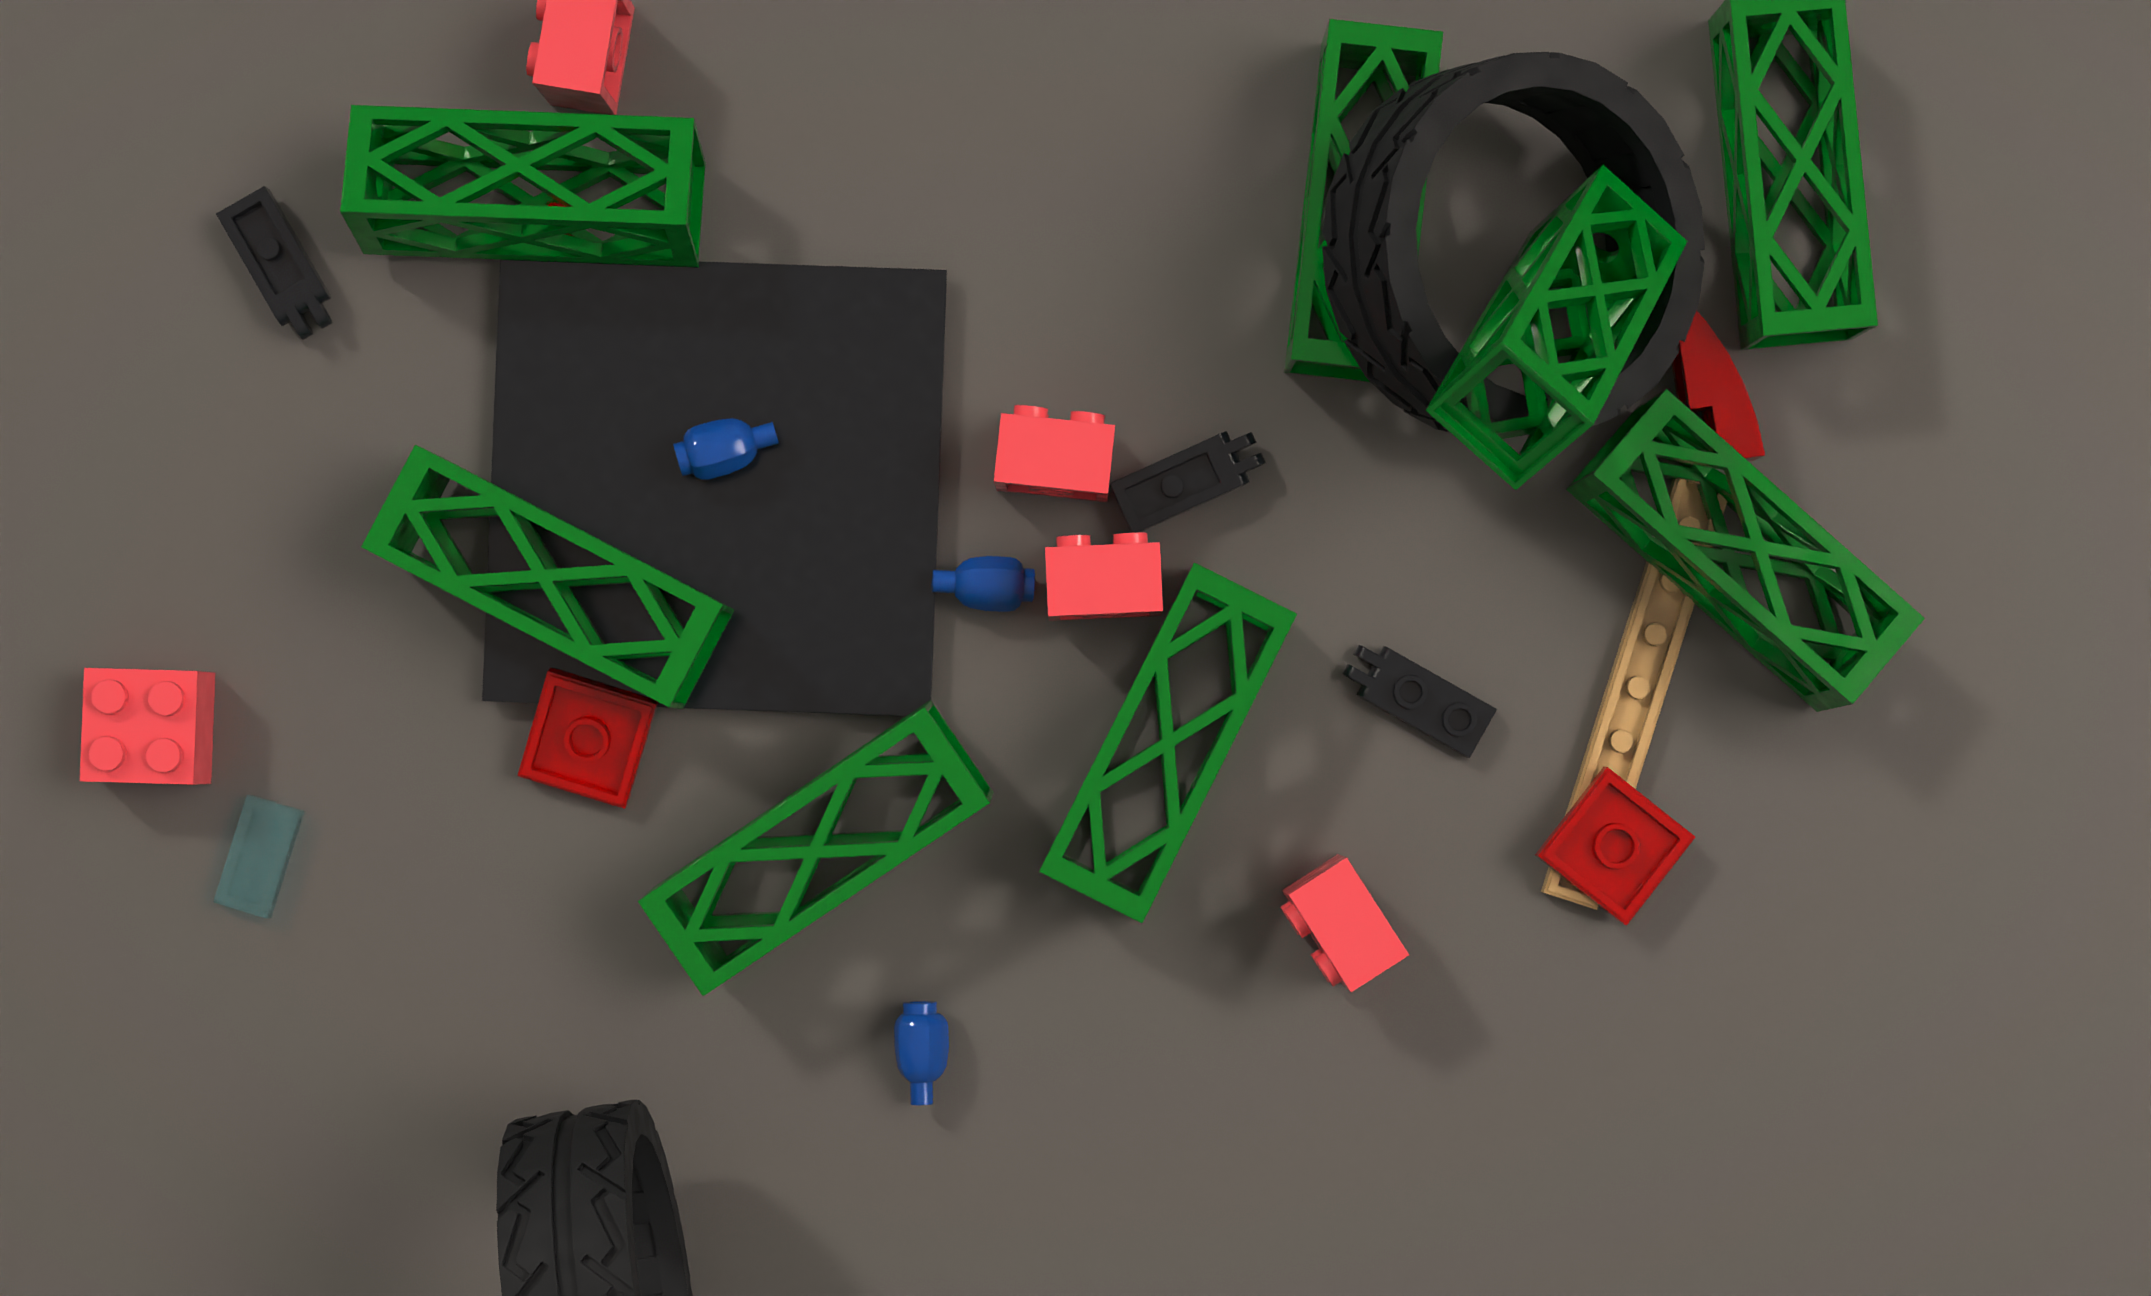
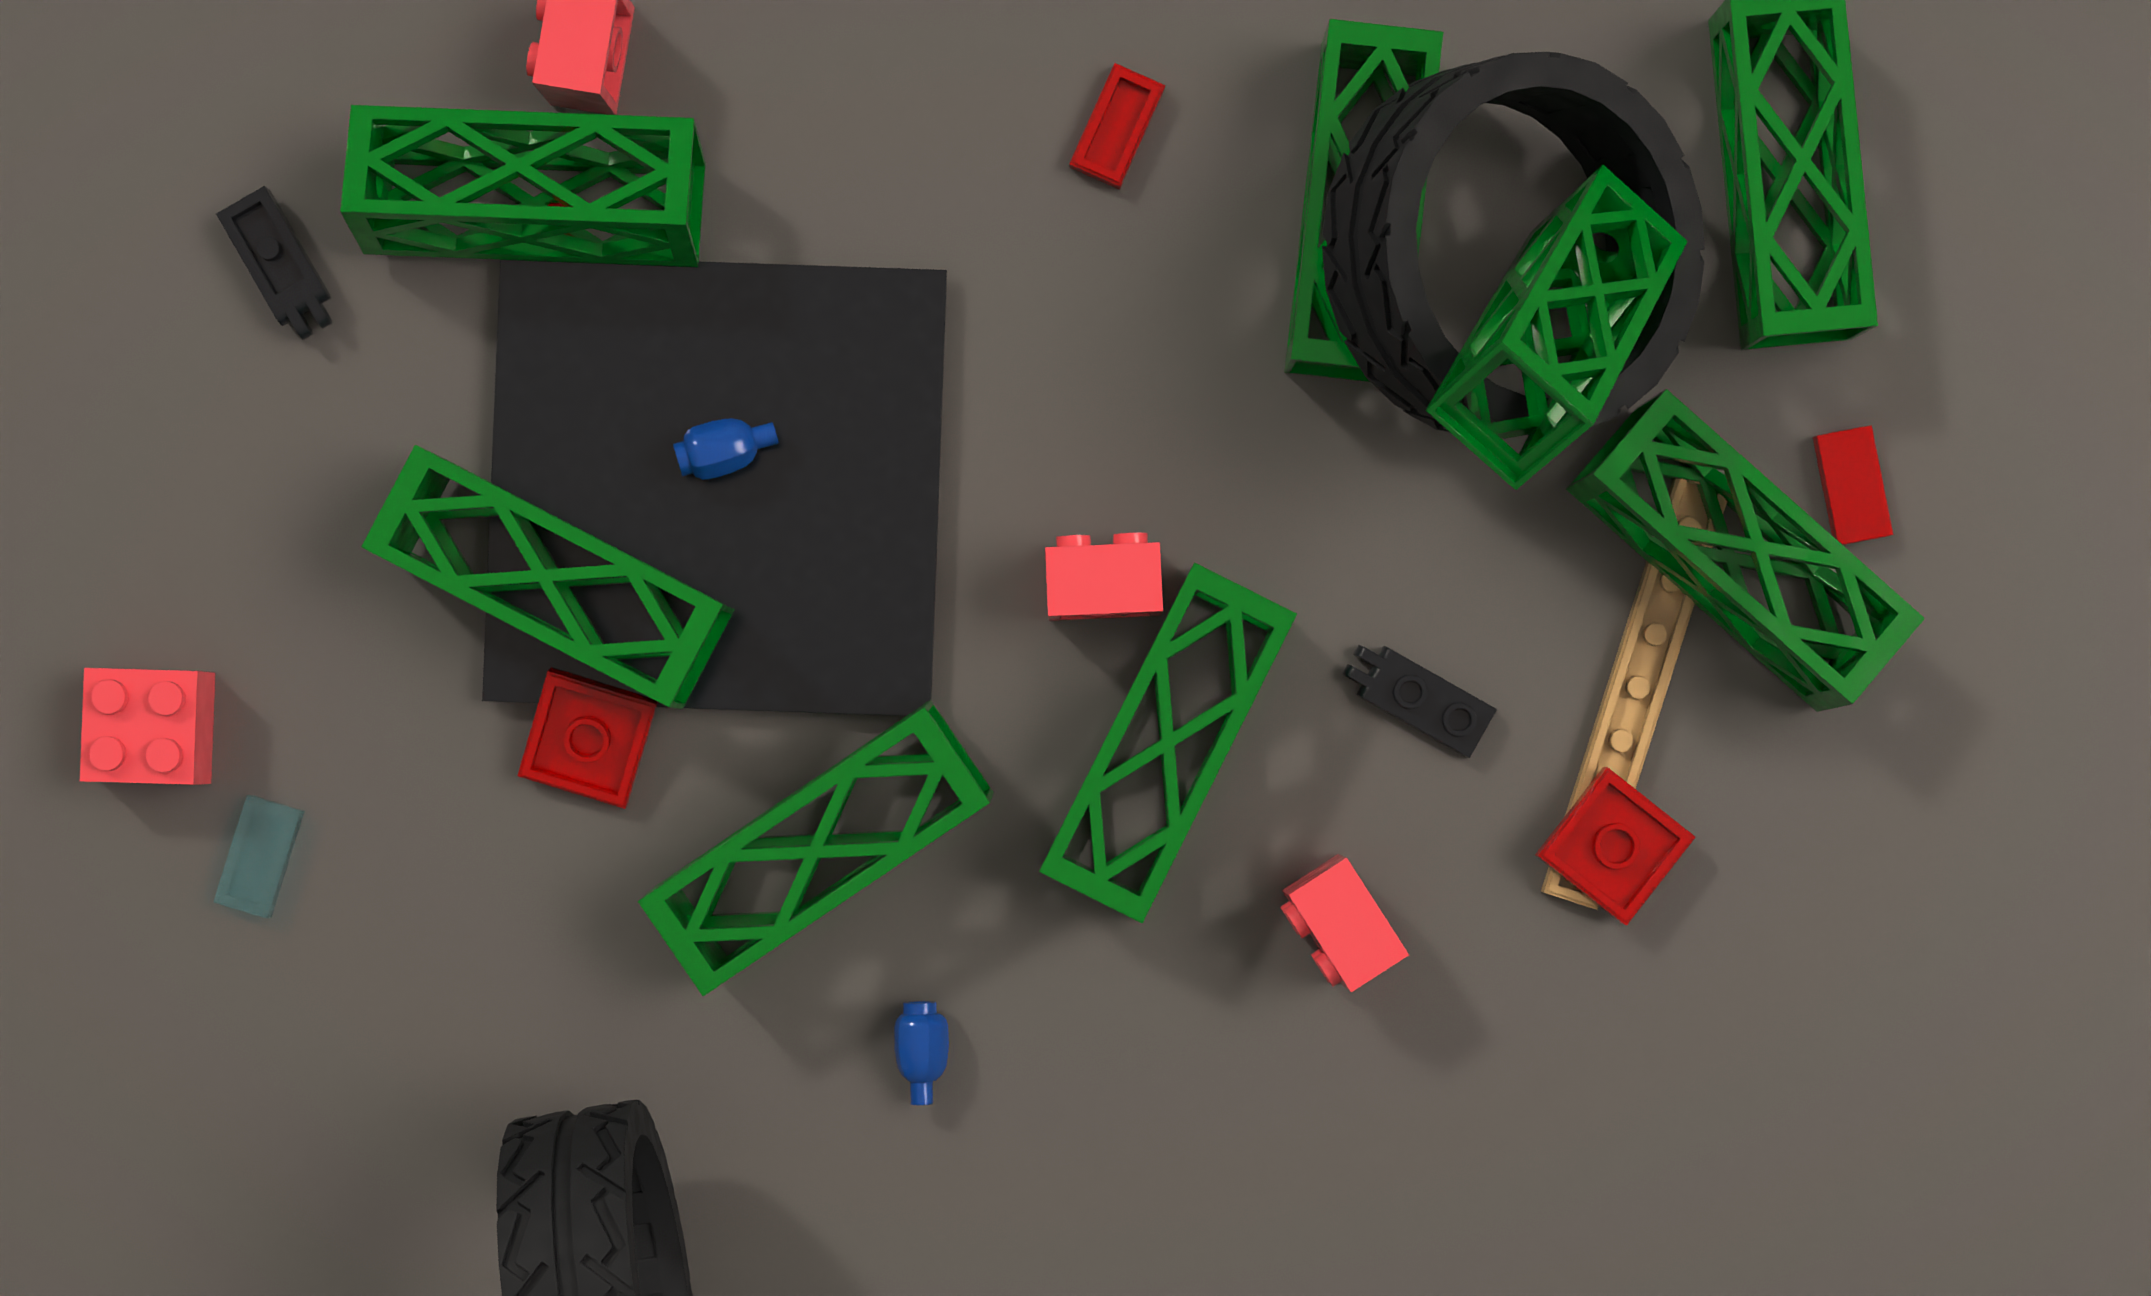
blue plant [931,556,1035,612] -> none
coral brick [994,405,1115,502] -> none
black hinge [1110,431,1266,533] -> none
red slope [1672,310,1765,461] -> none
none -> red tile [1069,63,1166,190]
none -> red tile [1812,425,1894,545]

